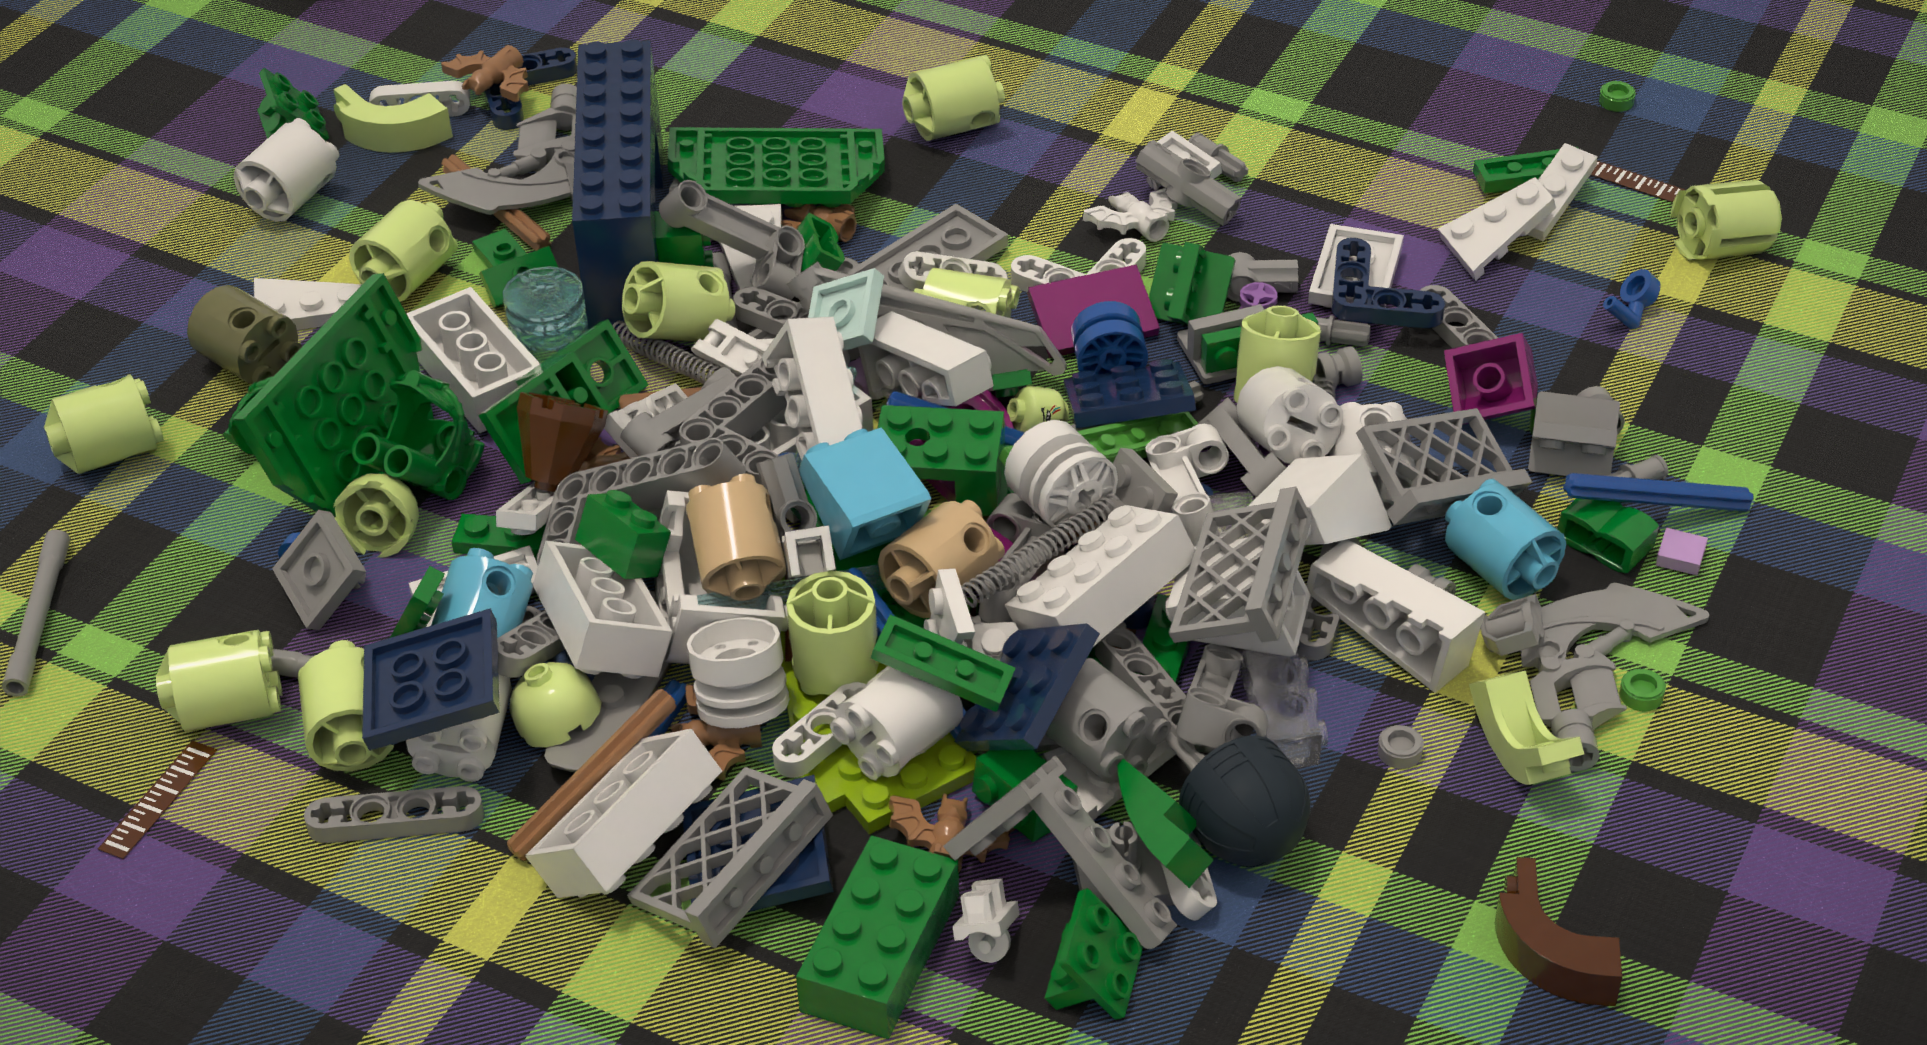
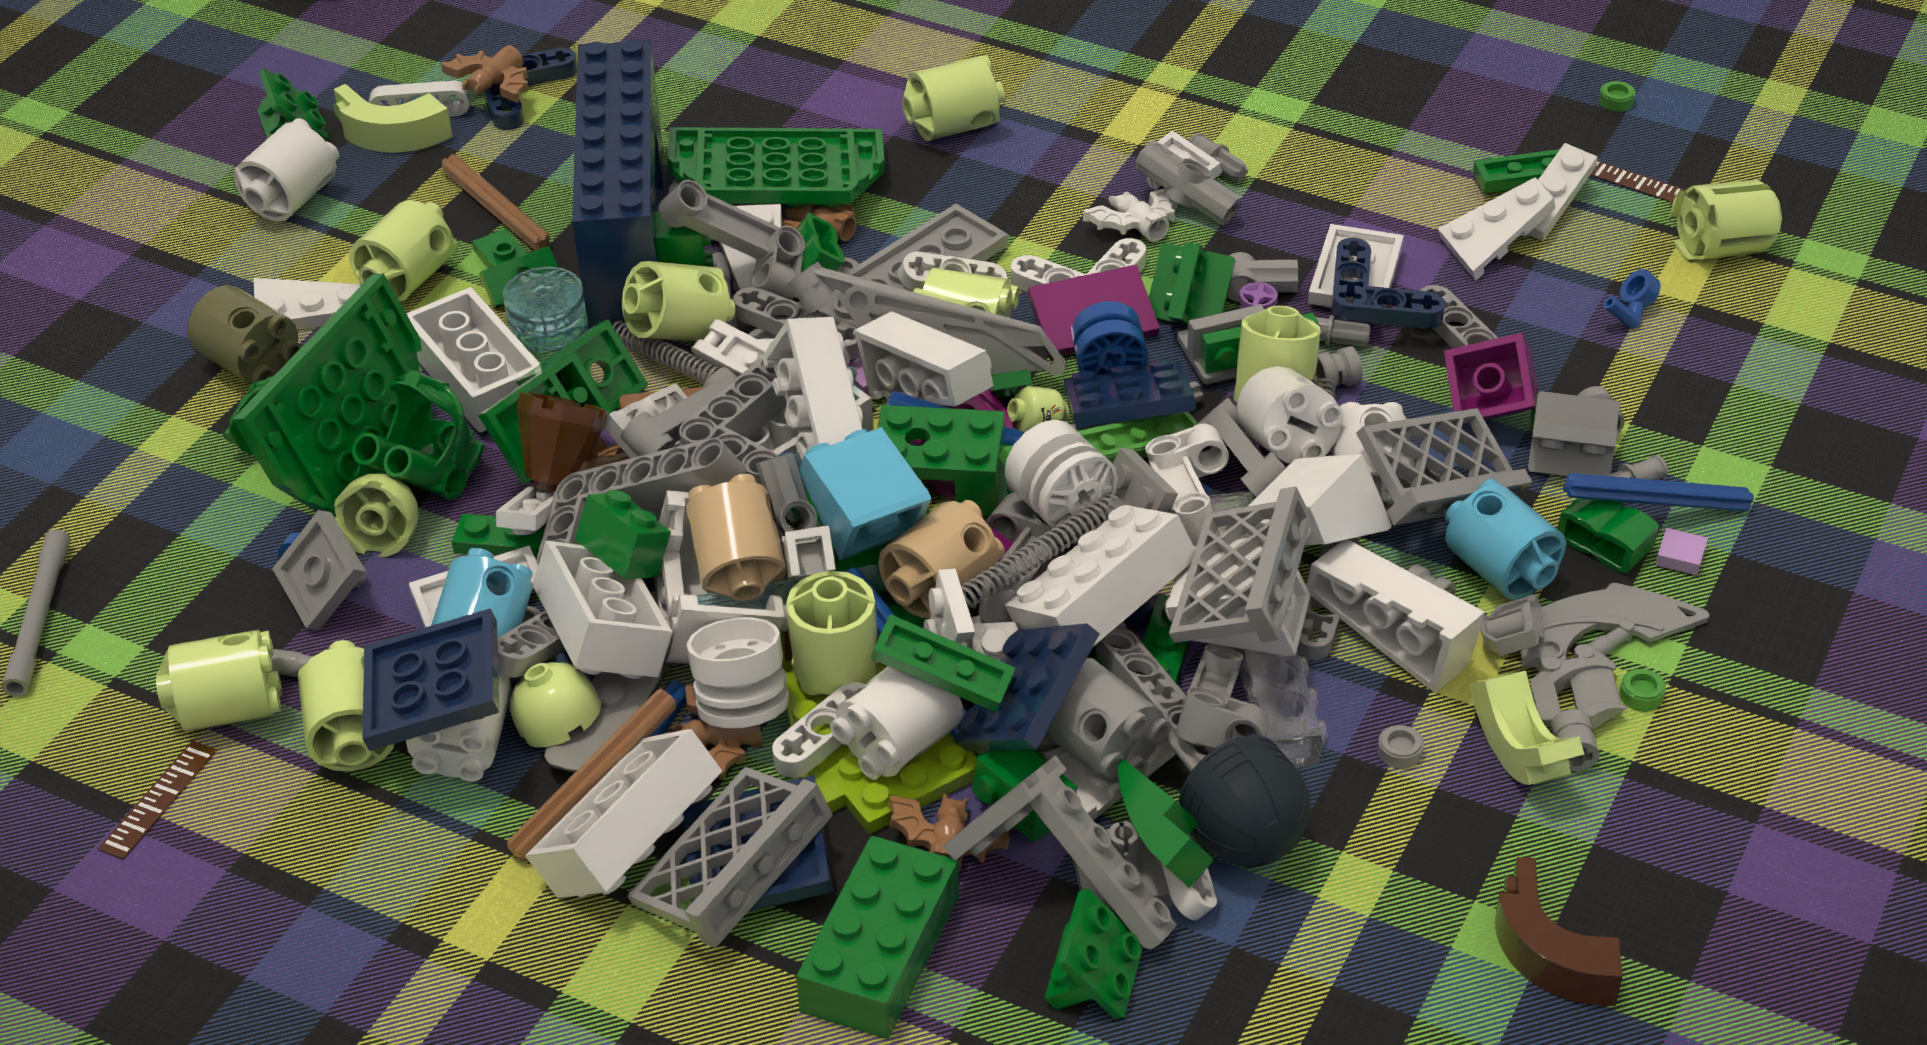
yellowish green cylinder [44,374,164,474] -> none
light grey beam [304,786,485,843] -> none
green plate [390,566,445,638] -> none
light grey piece [418,84,577,215] -> none
light aqua plate [808,268,884,351] -> none
white hips [953,879,1020,963] -> none

